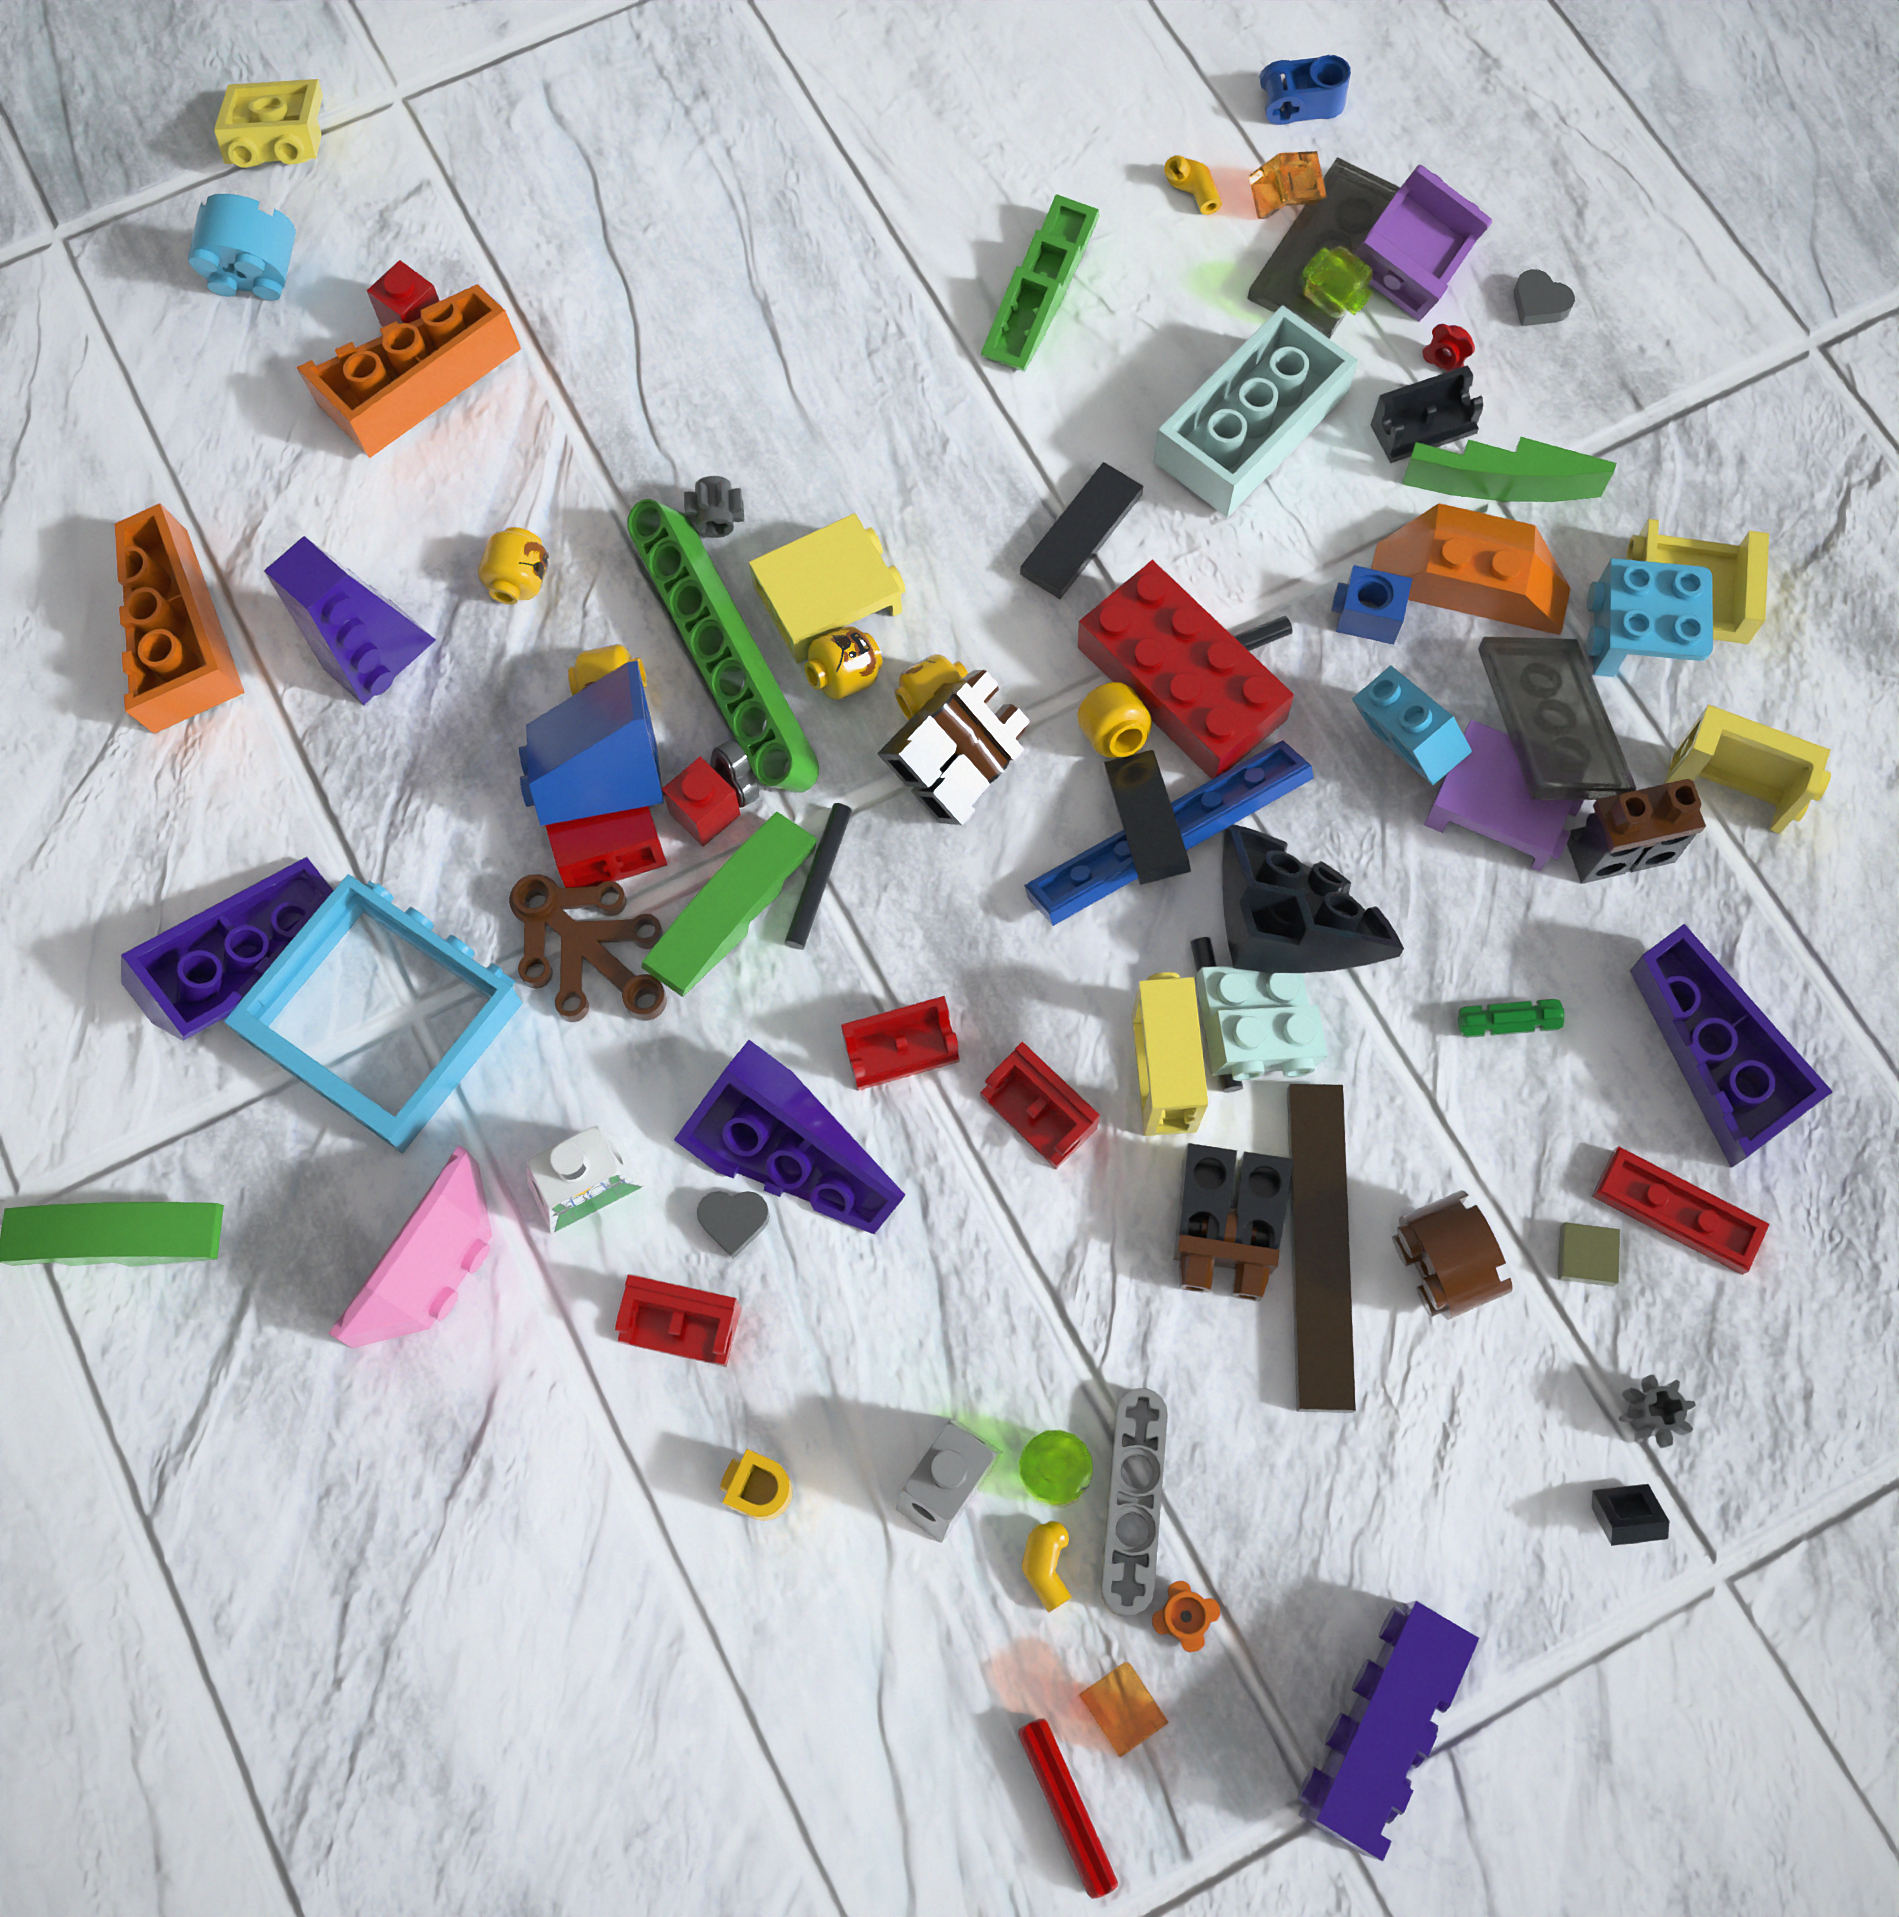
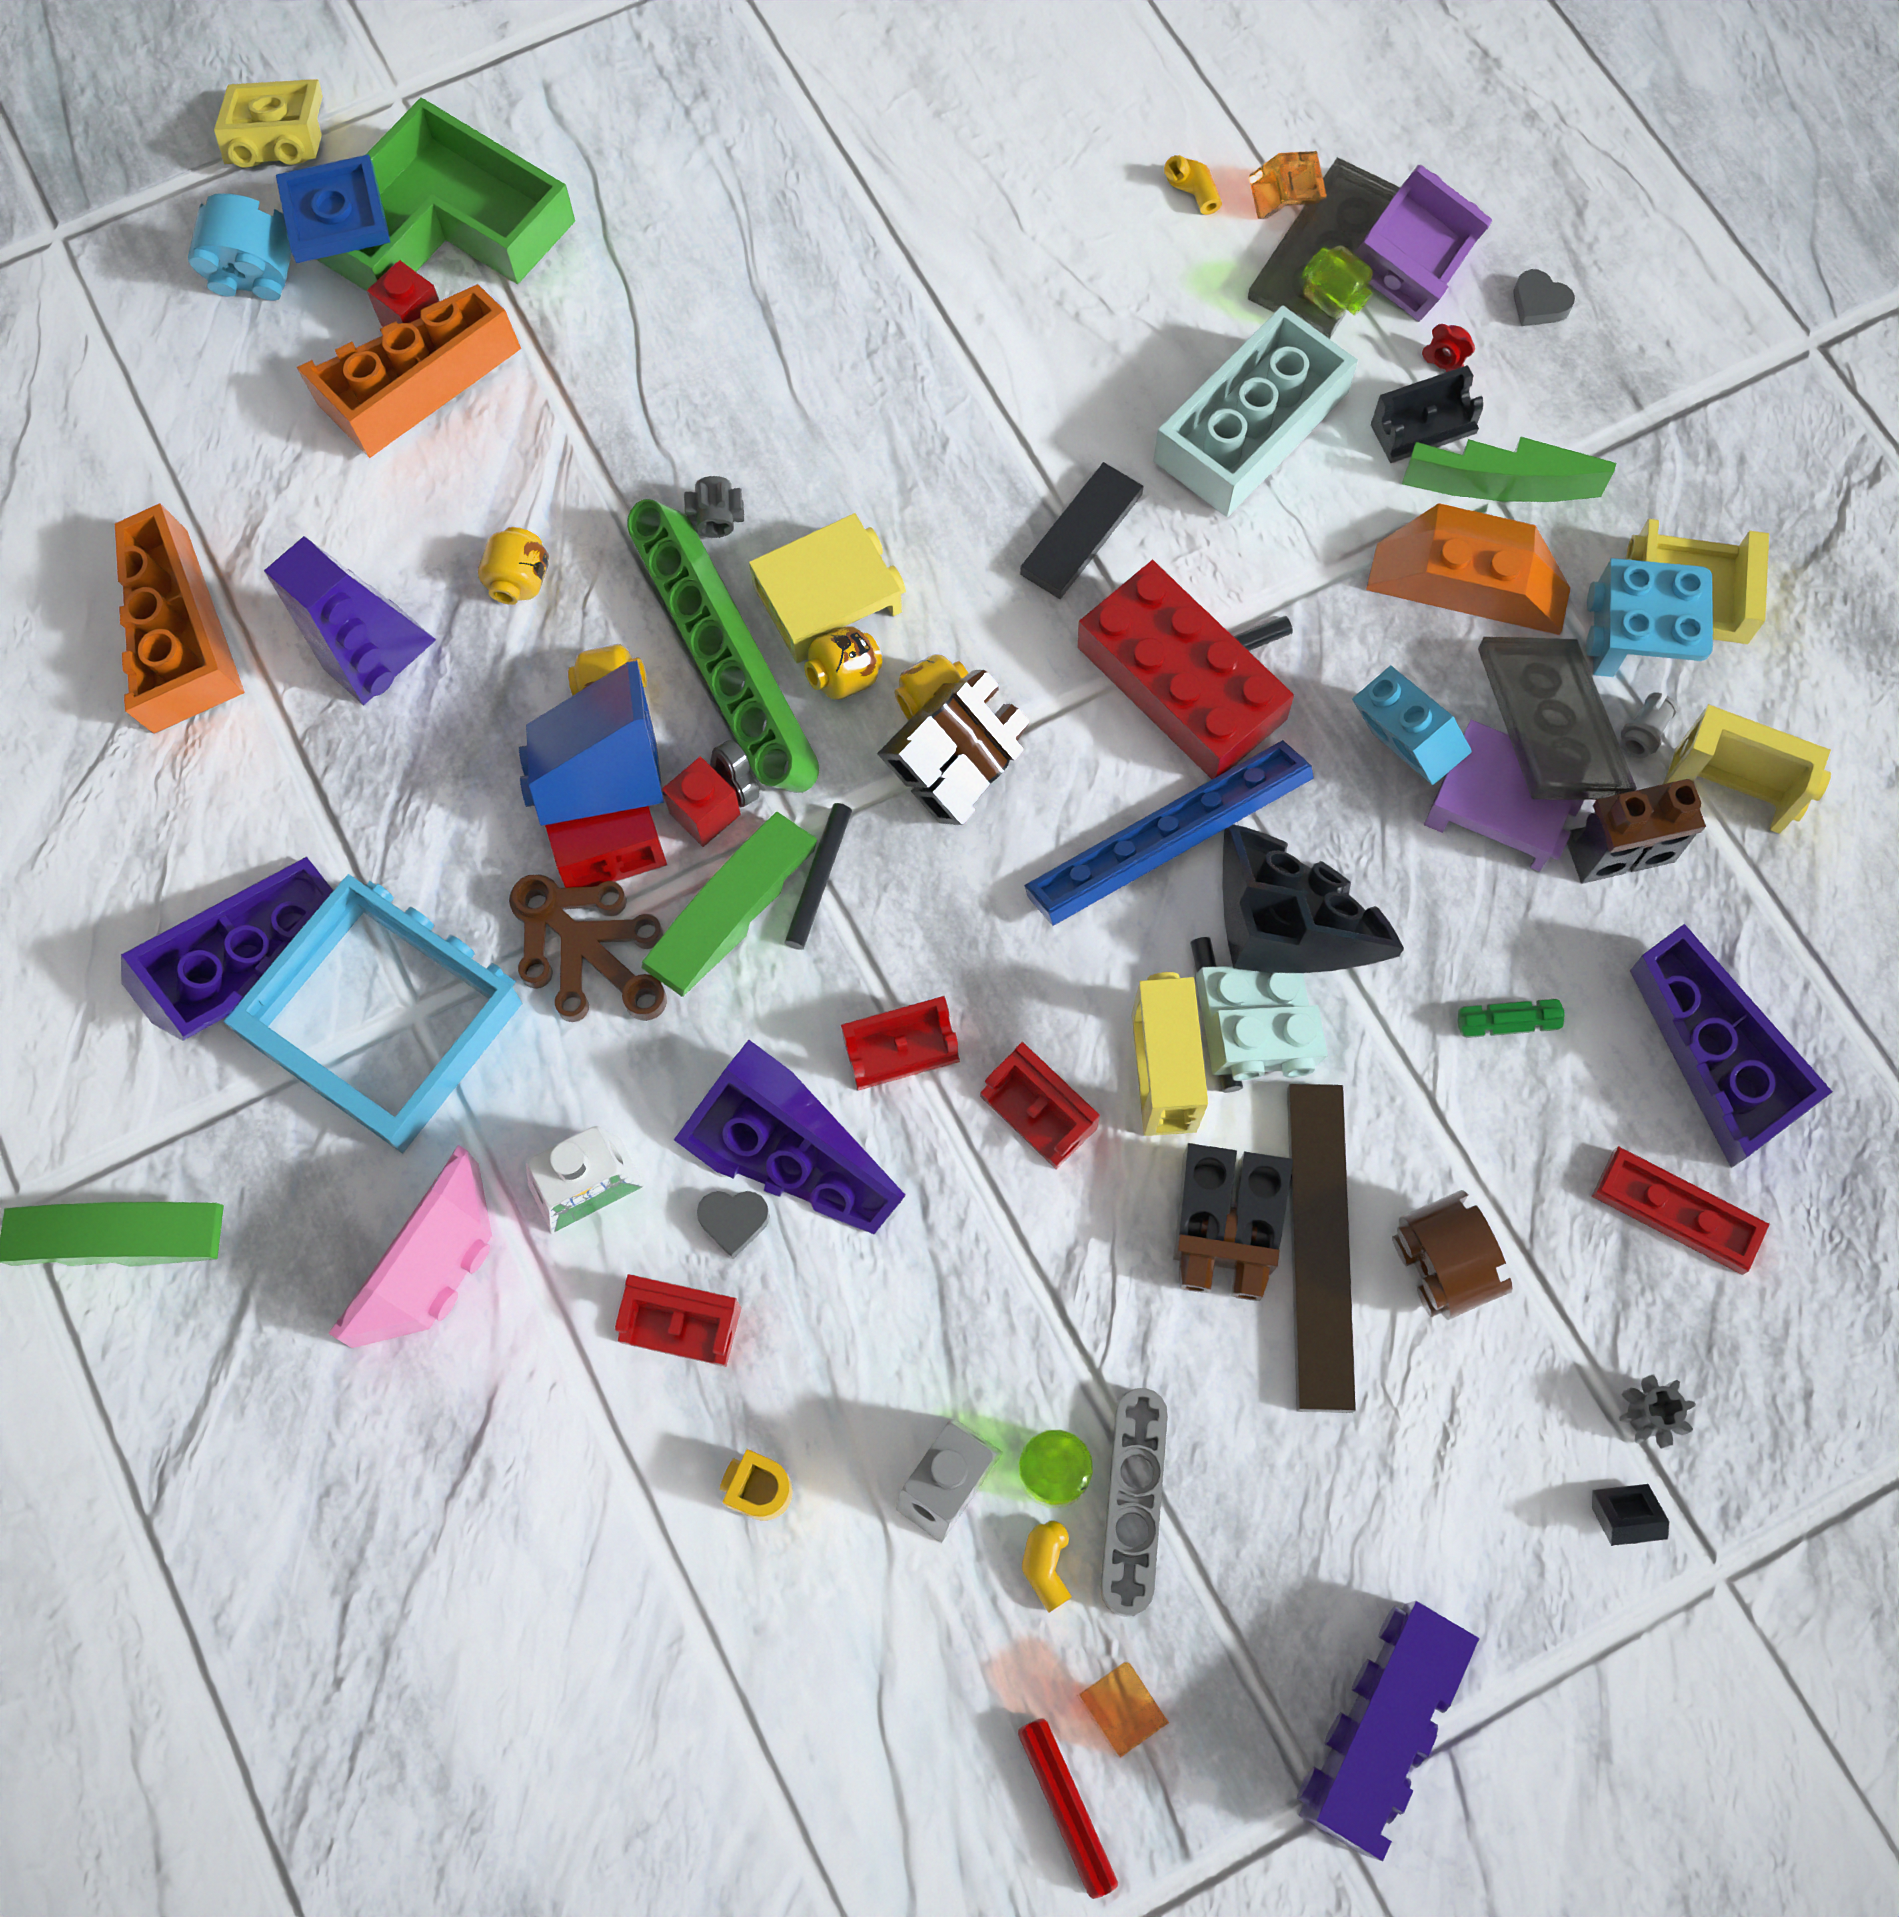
bright green slope [981,194,1100,372] -> none
yellow head [1077,682,1152,758] -> none
black tile [1104,750,1191,885] -> none
orange plate [1152,1581,1220,1652] -> none
blue piece [1259,55,1351,125] -> none
blue brick [1331,565,1412,645] -> none
olive tile [1558,1222,1620,1287] -> none
none -> blue tile [276,154,391,263]
none -> bright green piece [316,97,575,292]
none -> light grey pin [1621,693,1678,758]

